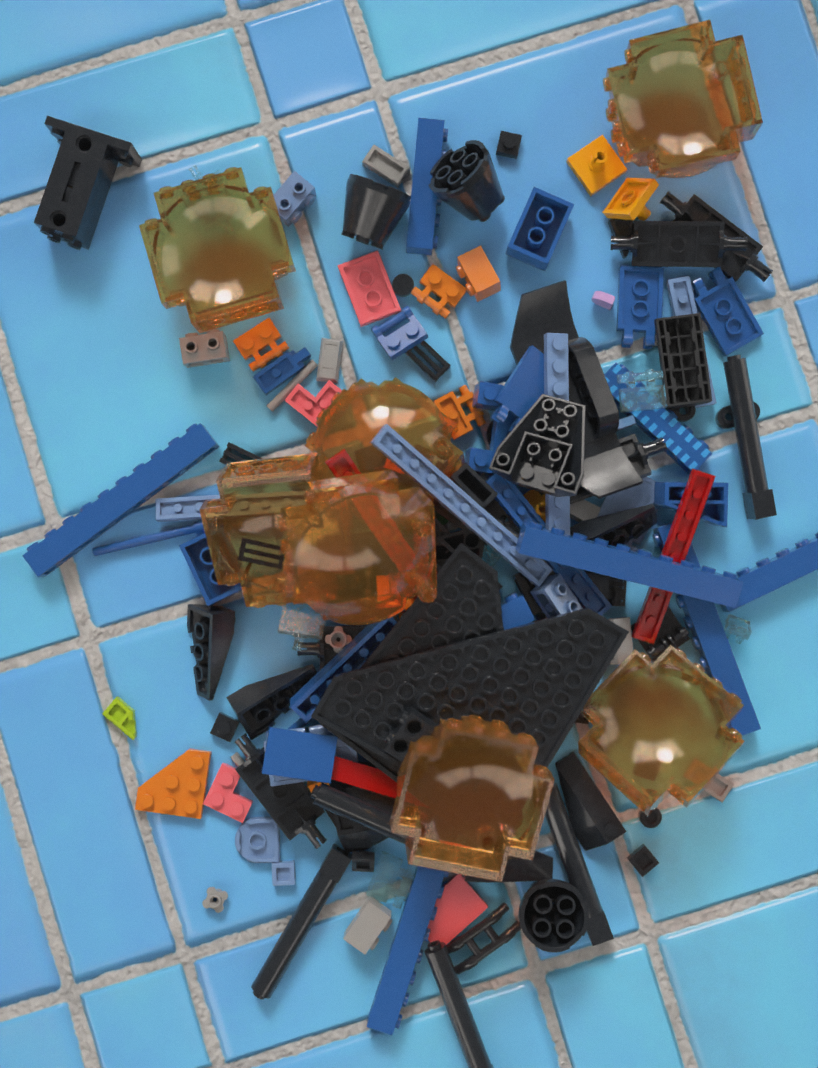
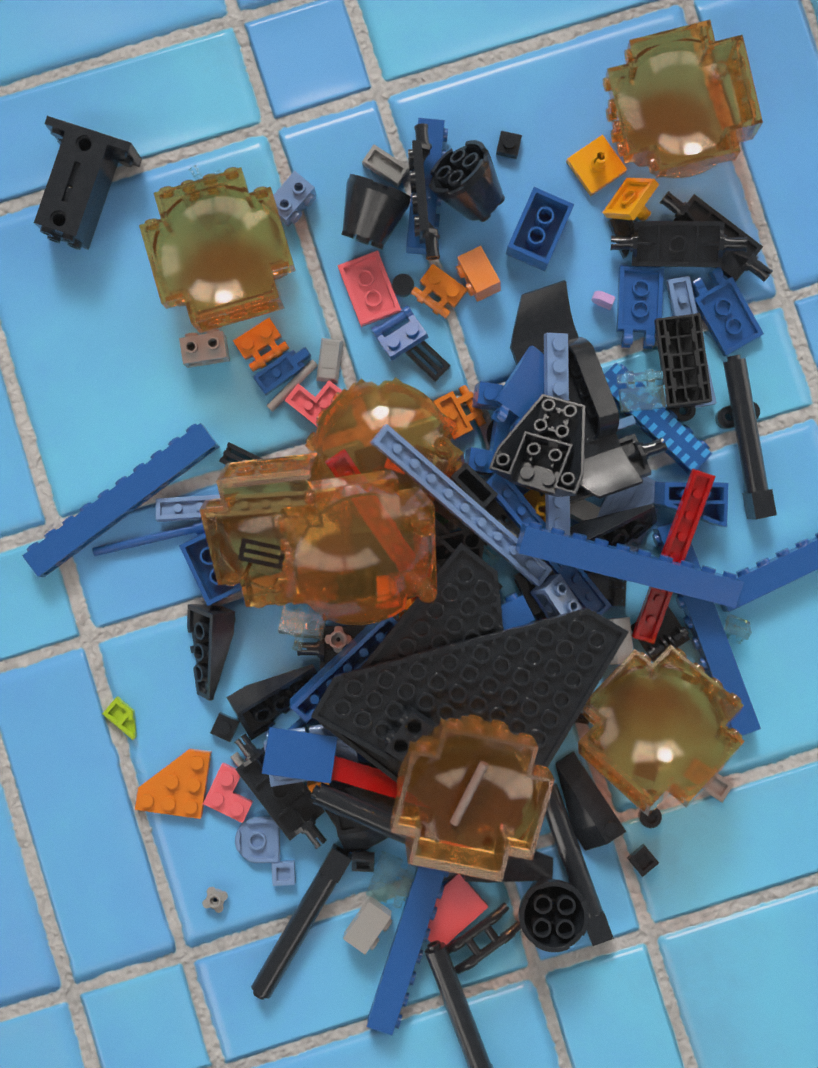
none -> black plate [408,123,440,260]
none -> light grey bar [450,761,489,826]

